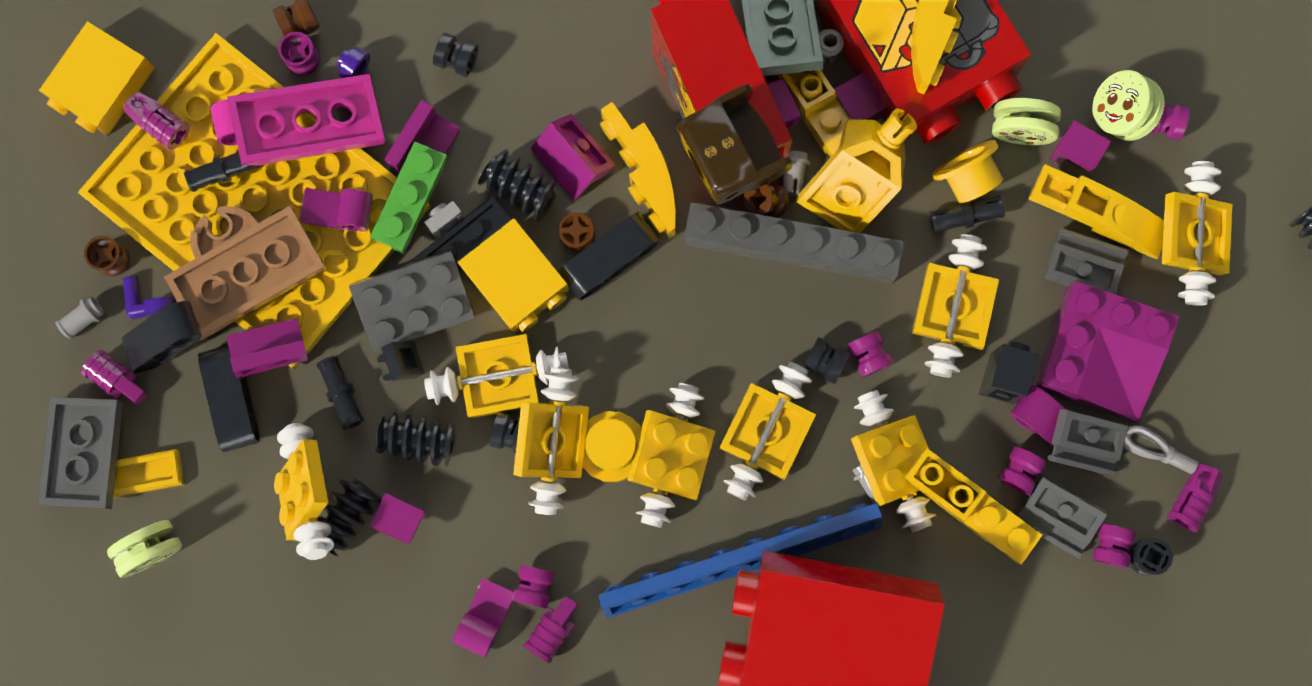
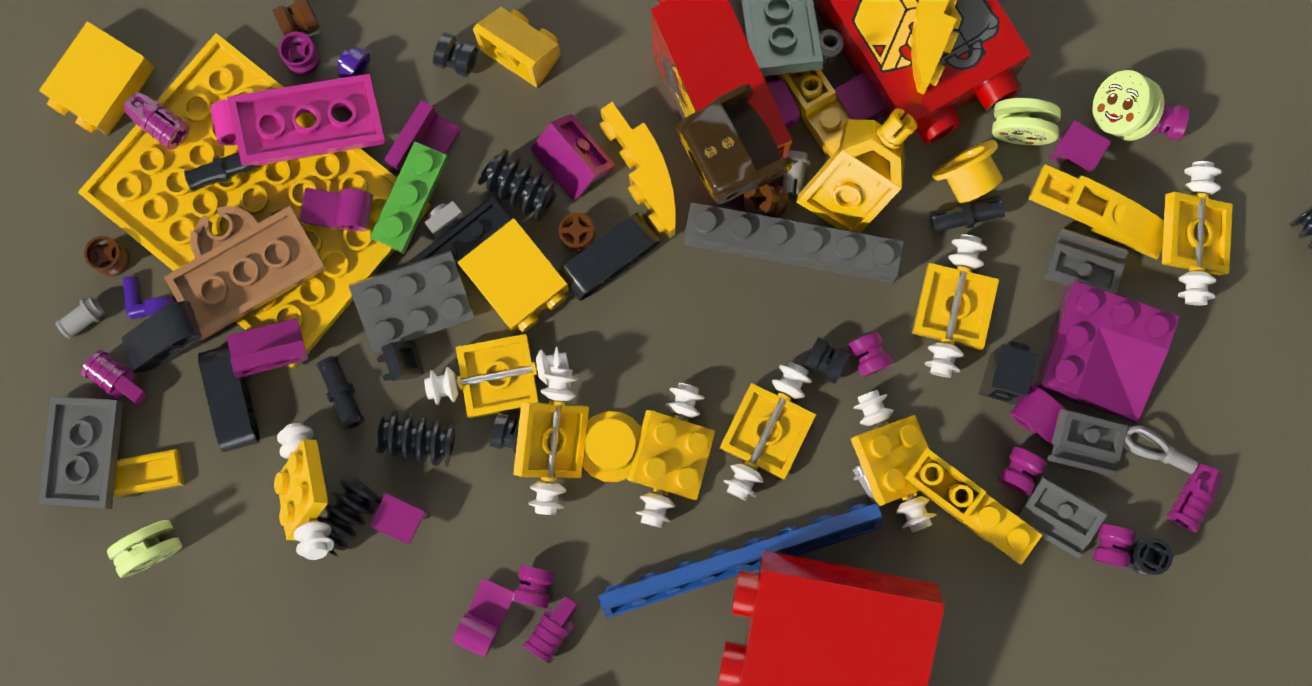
none -> yellow slope [473,7,561,88]

